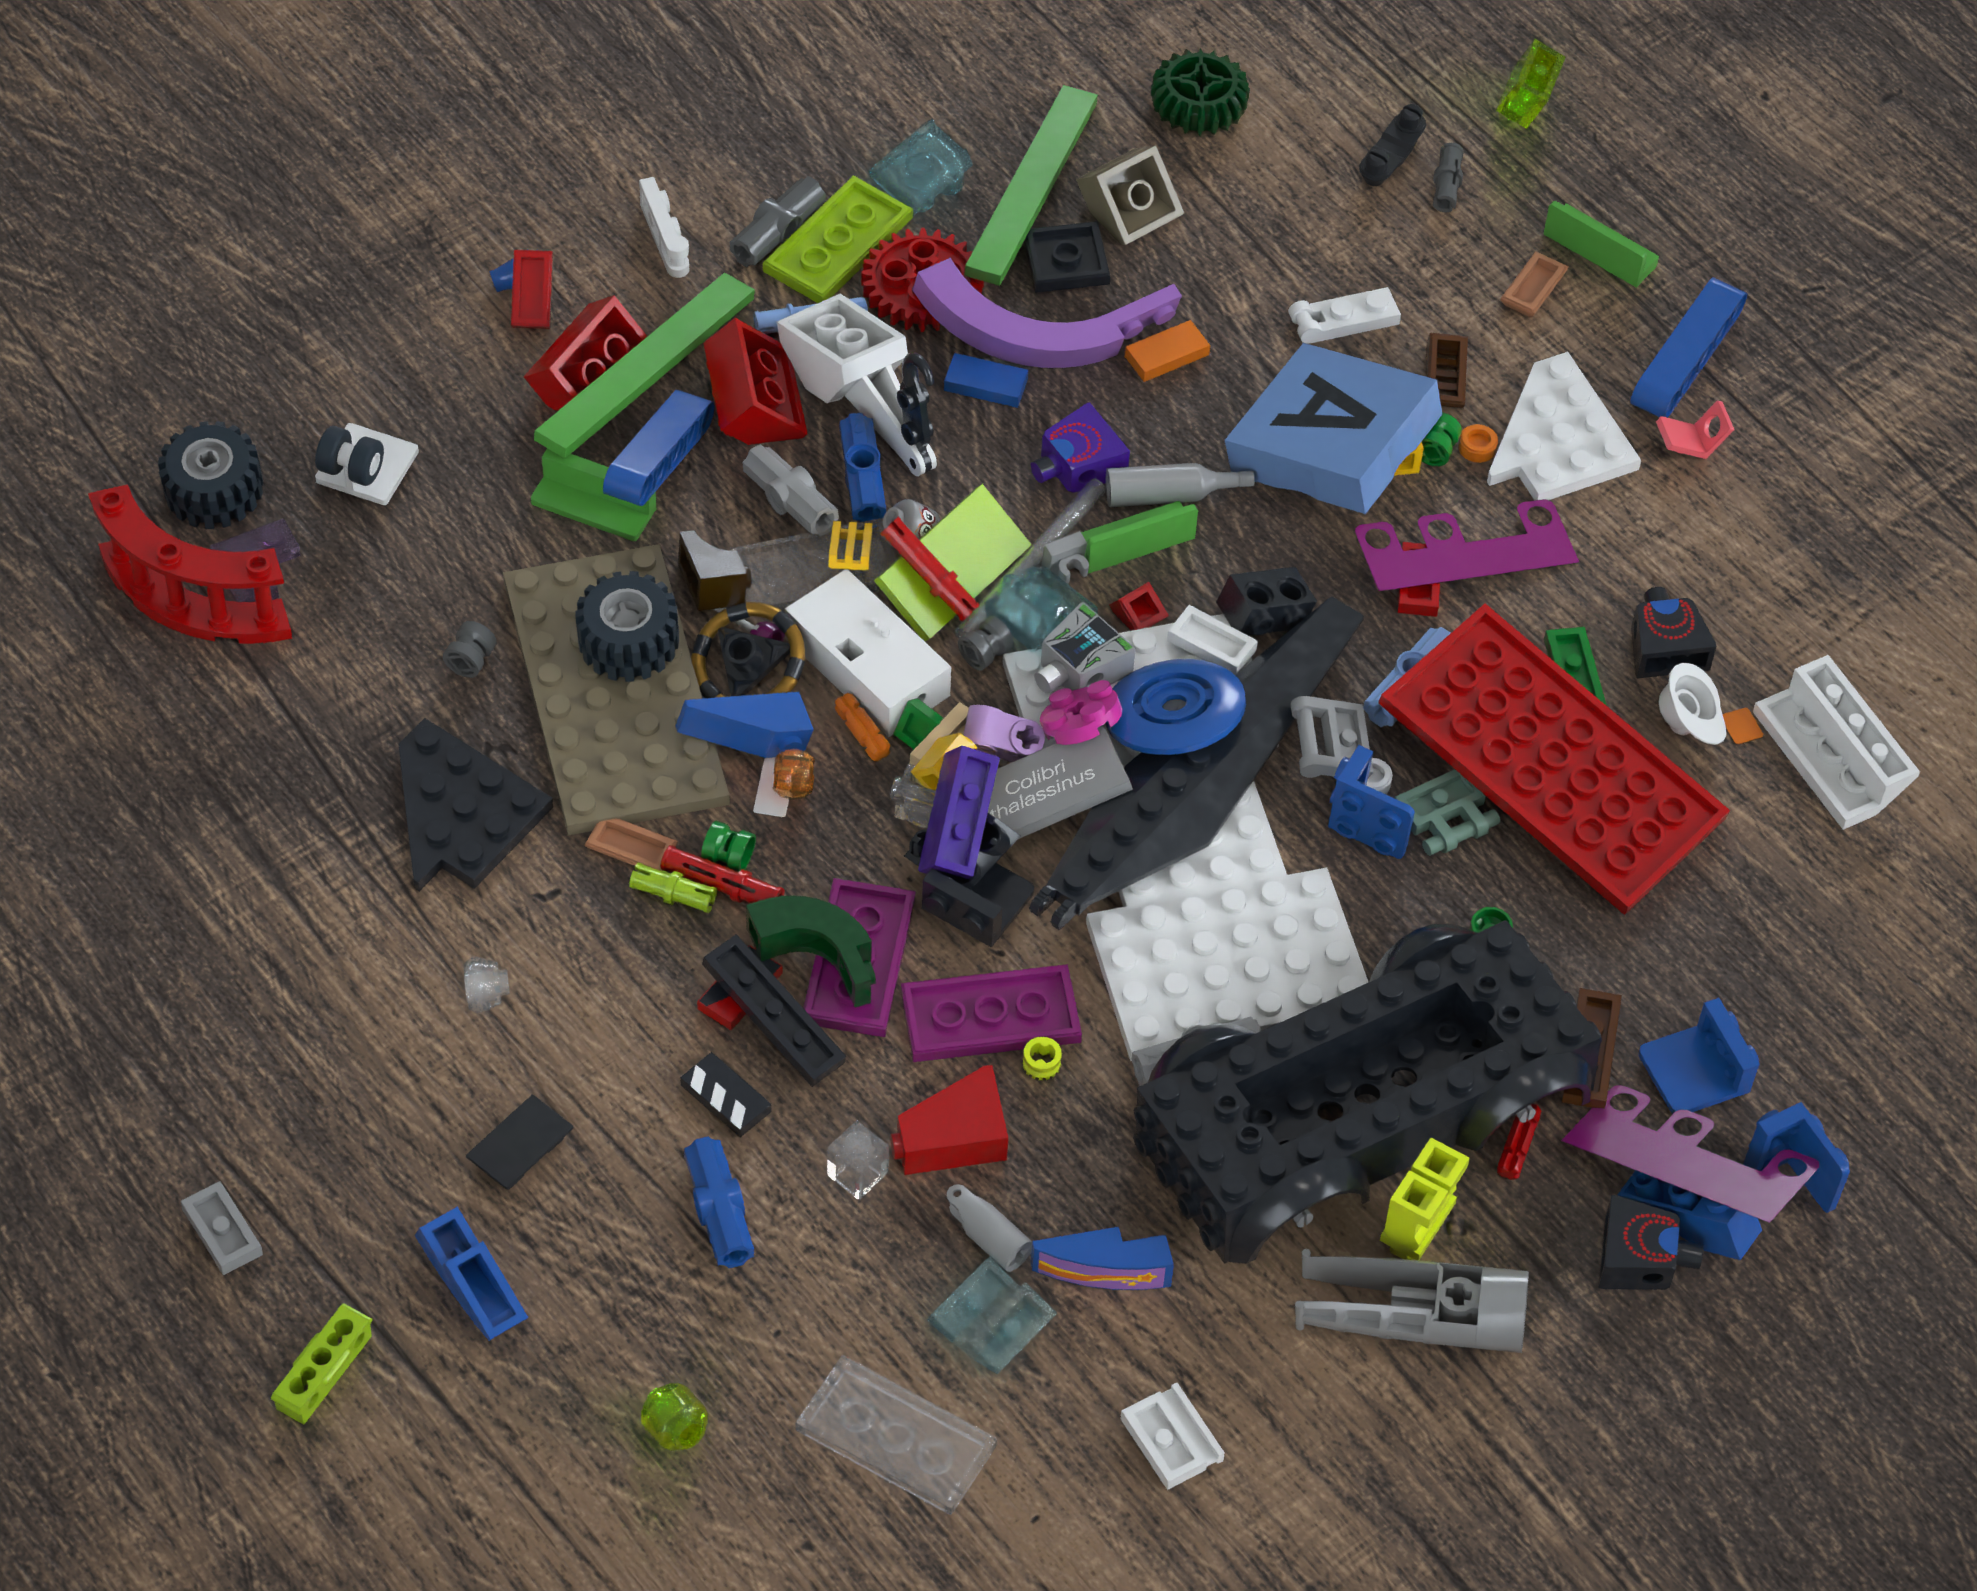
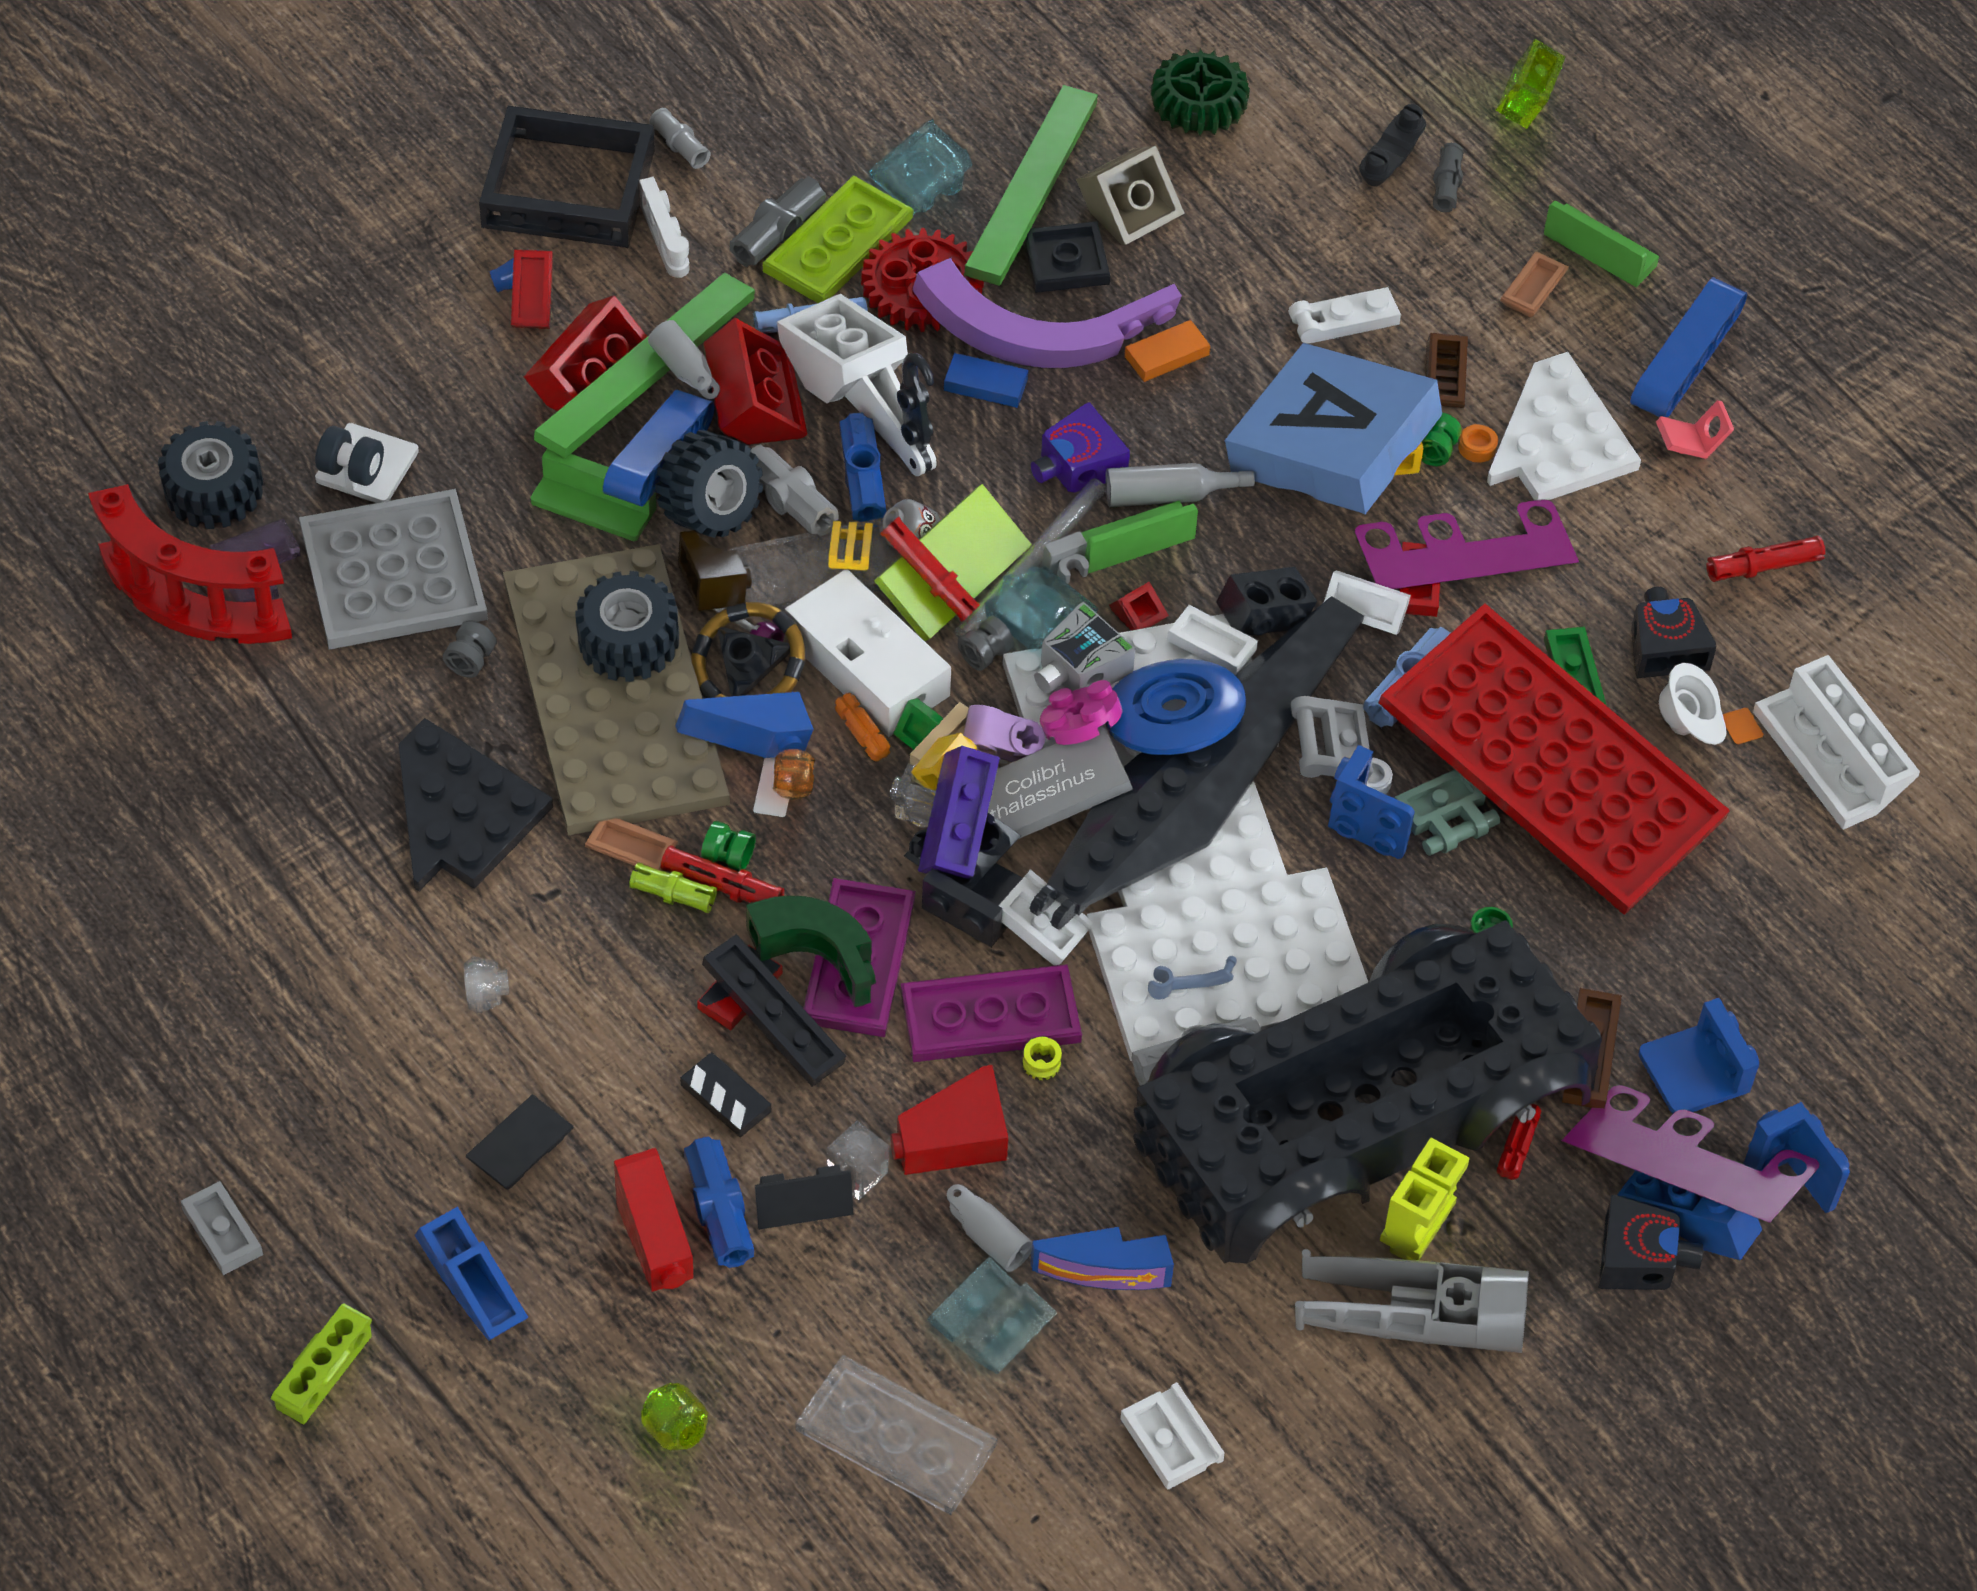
none -> light grey plate [299,489,488,650]
none -> black window [479,105,655,248]
none -> red slope [614,1147,694,1292]
none -> light grey piece [648,320,720,400]
none -> light grey pin [650,108,711,169]
none -> black wheel [655,430,763,538]
none -> black piece [755,1164,854,1230]
none -> white plate [999,869,1092,966]
none -> sand blue piece [1148,956,1237,1000]
none -> white tile [1324,570,1411,635]
none -> red pin [1706,535,1826,582]

